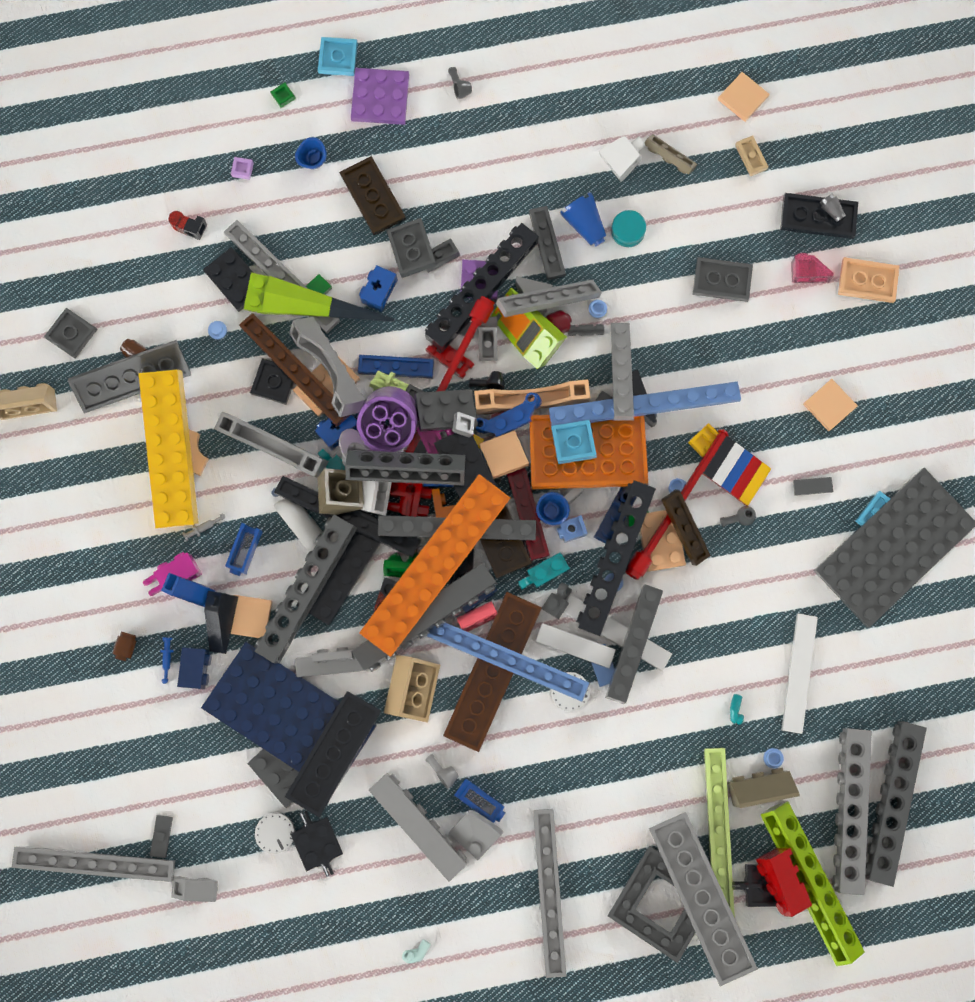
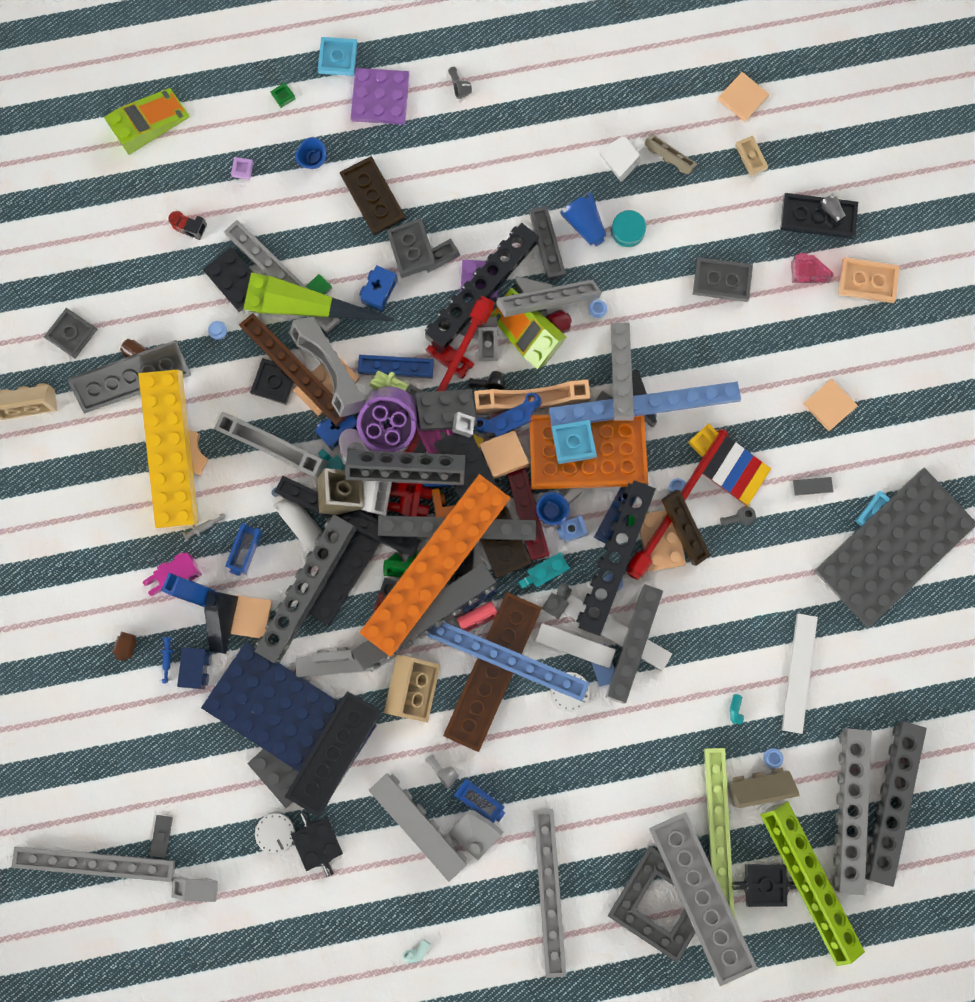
dark grey axle [568,324,605,336] -> none
red wedge [756,848,812,917] -> none
none -> lime slope [104,88,190,155]

